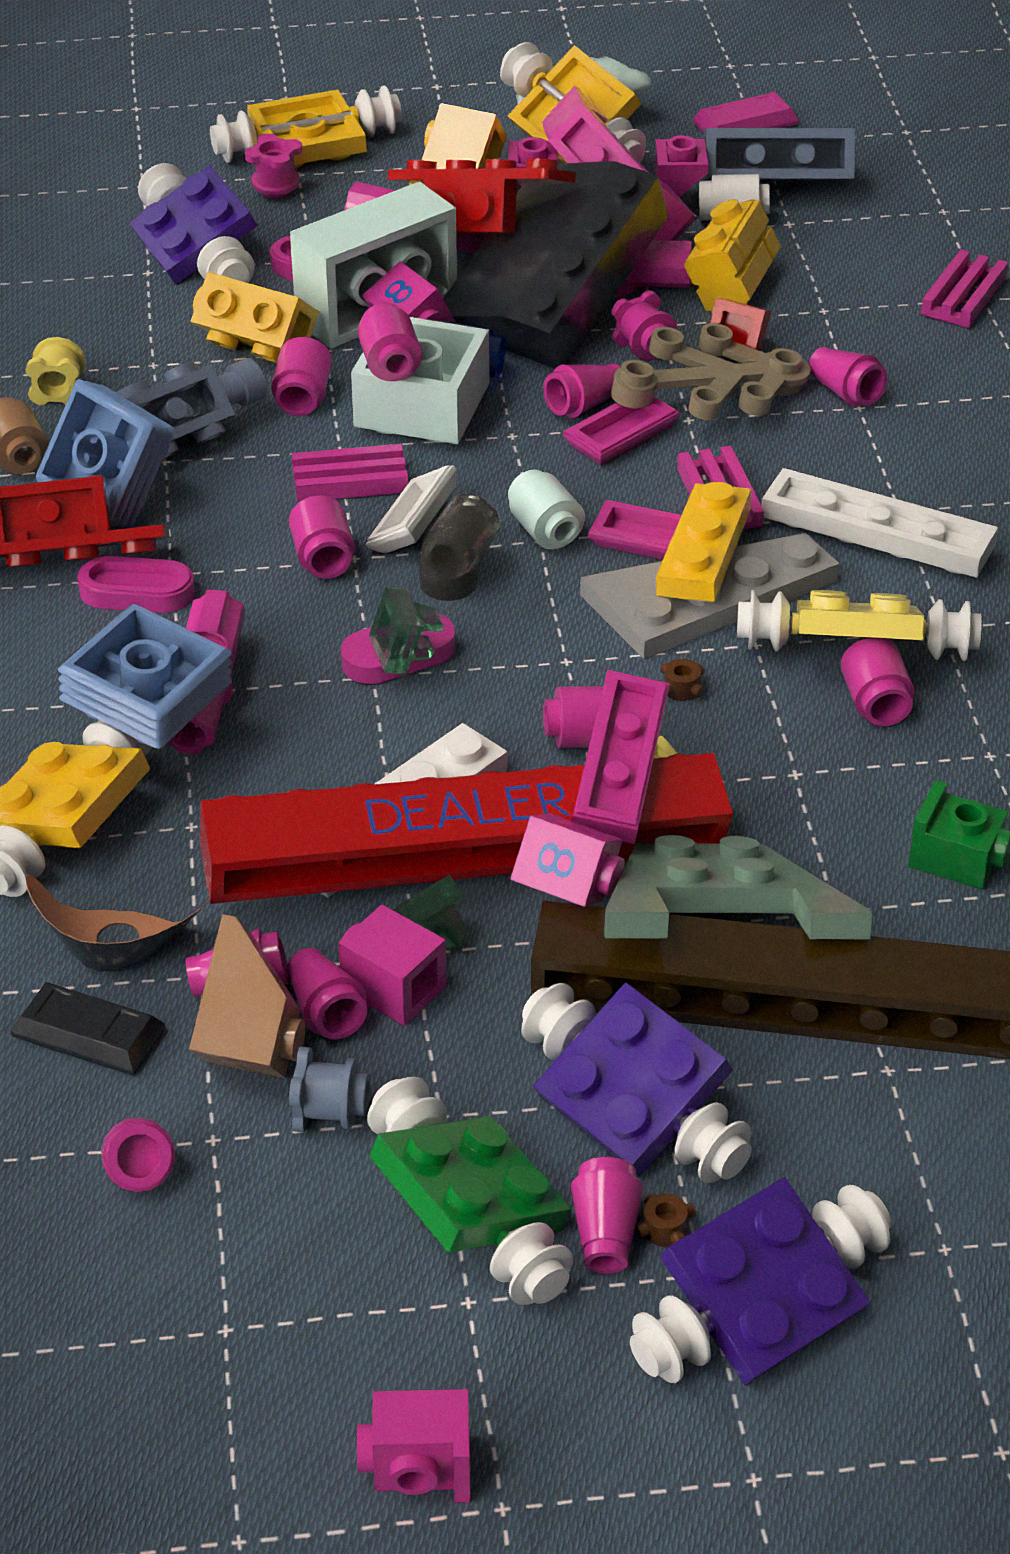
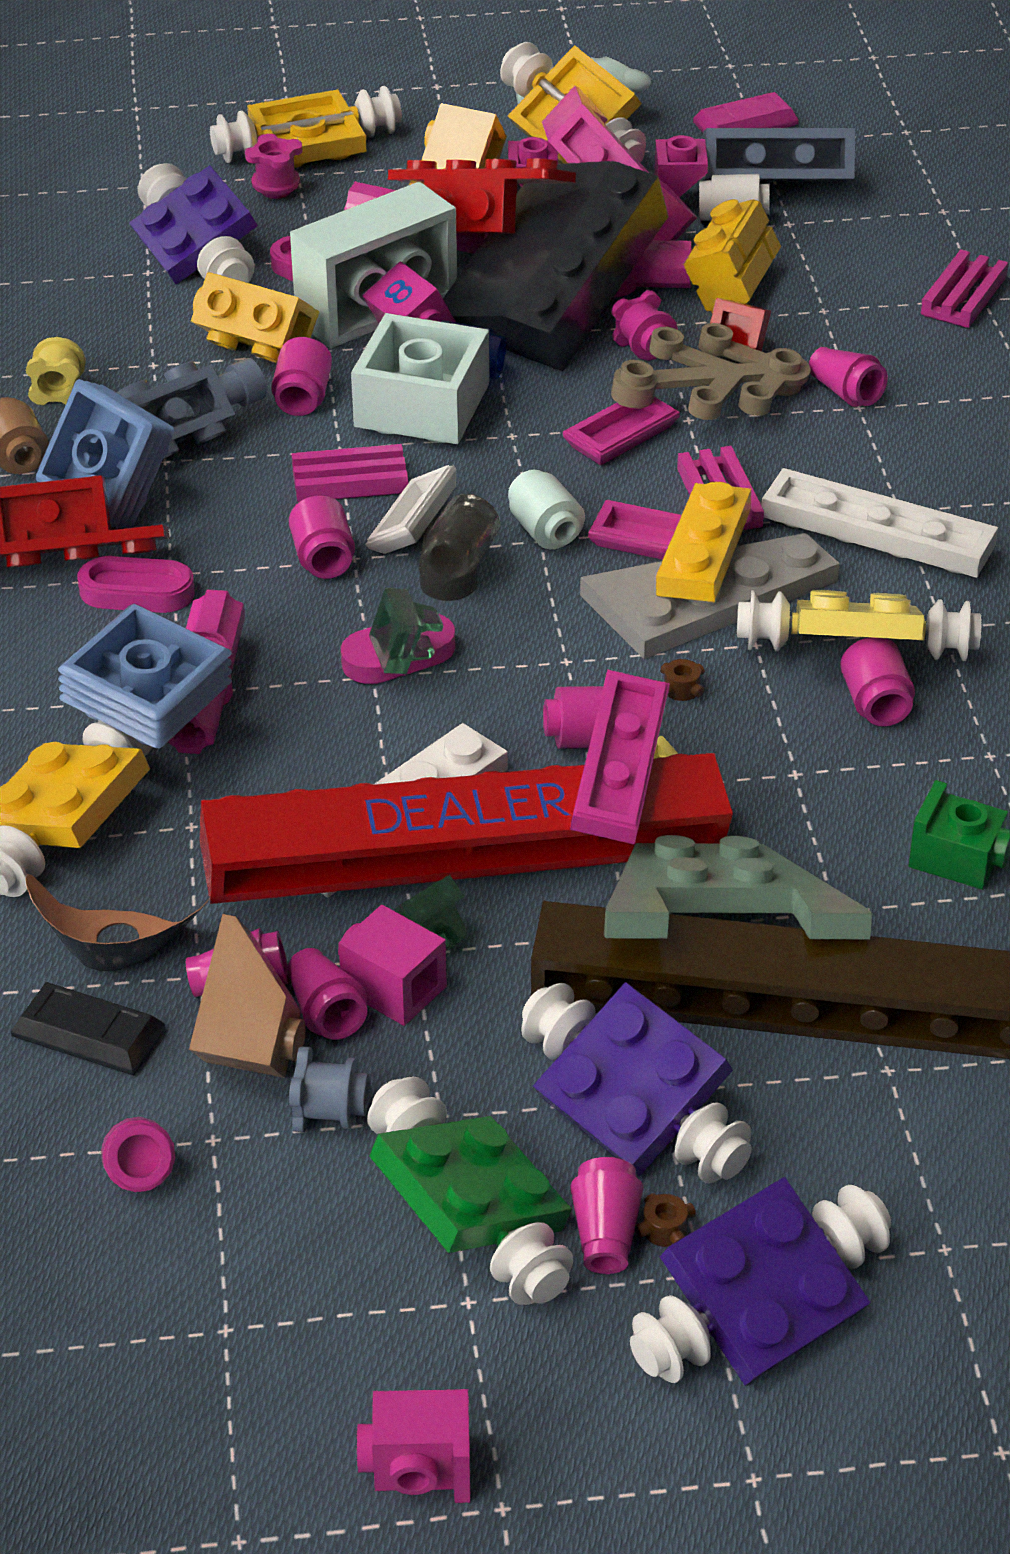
dark pink brick [358,303,422,381] -> none
brick [510,813,624,907] -> none
dark pink cone [543,363,621,418] -> none

